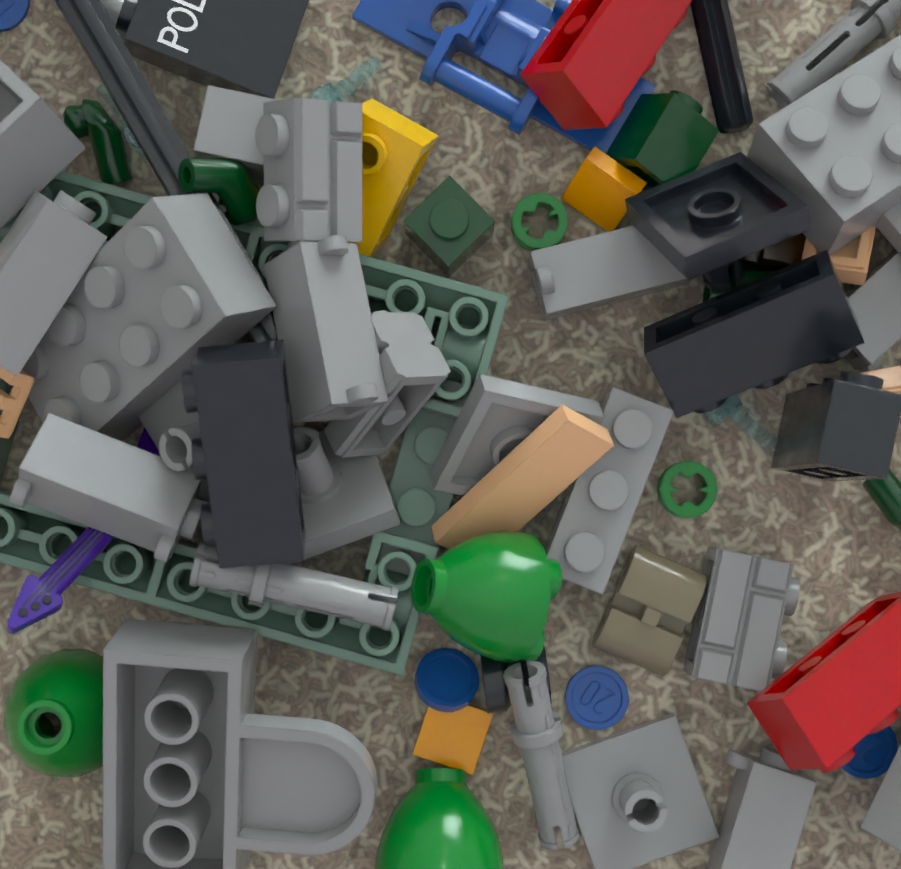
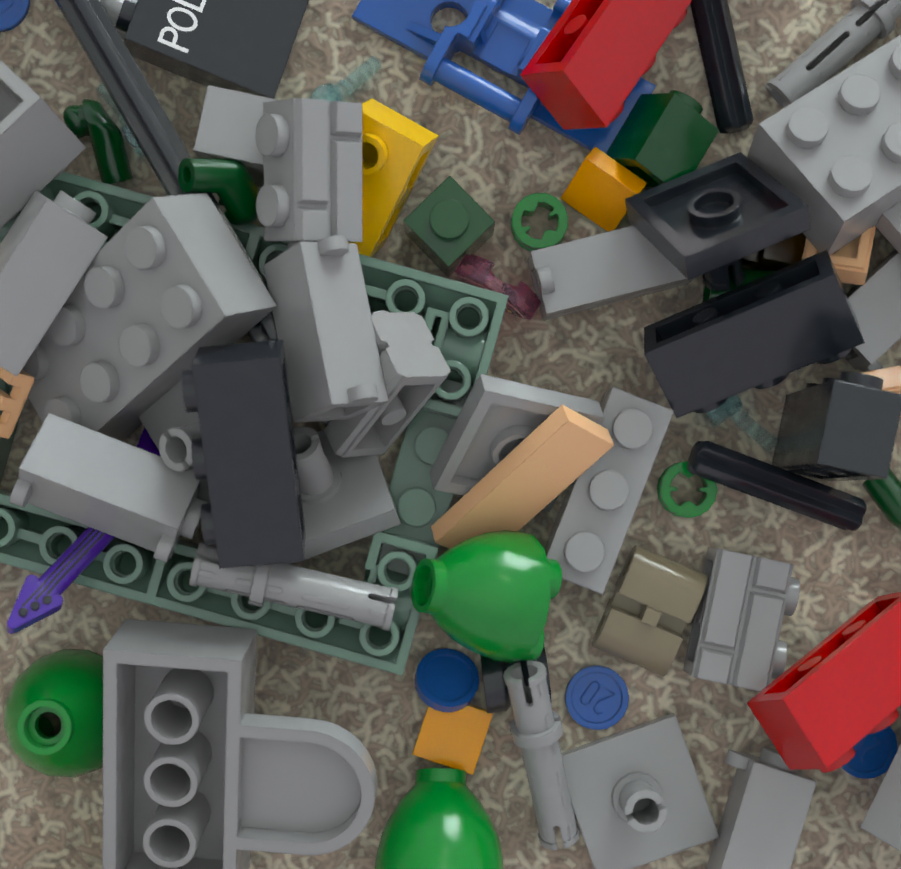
none -> clear pink tile [454,254,541,320]
none -> black axle [687,441,867,531]

